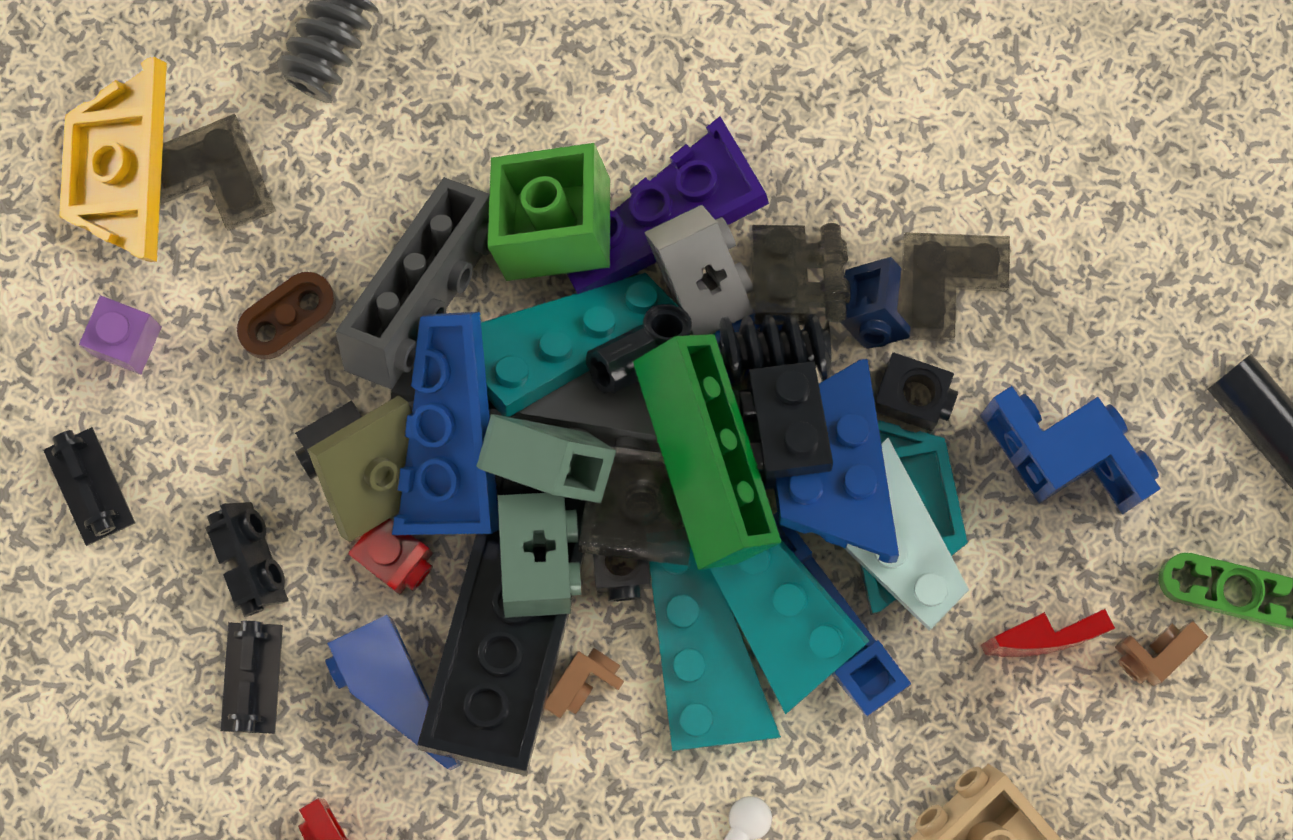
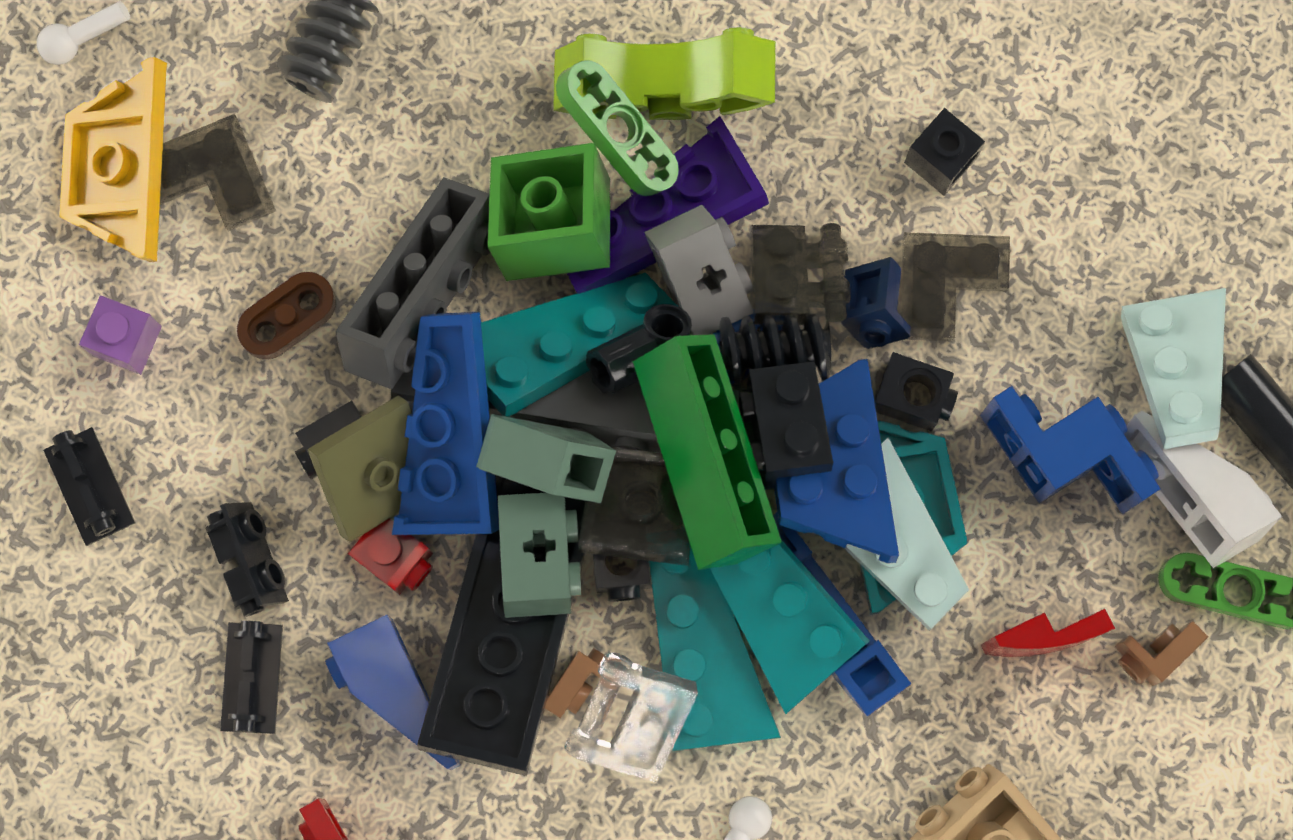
none -> white bar [37,1,130,65]
none -> lime brick [553,27,776,120]
none -> bright green beam [556,60,679,196]
none -> clear plate [564,652,698,782]
none -> black brick [904,108,985,196]
none -> light aqua wing [1121,288,1226,449]
none -> white slope [1124,411,1282,568]

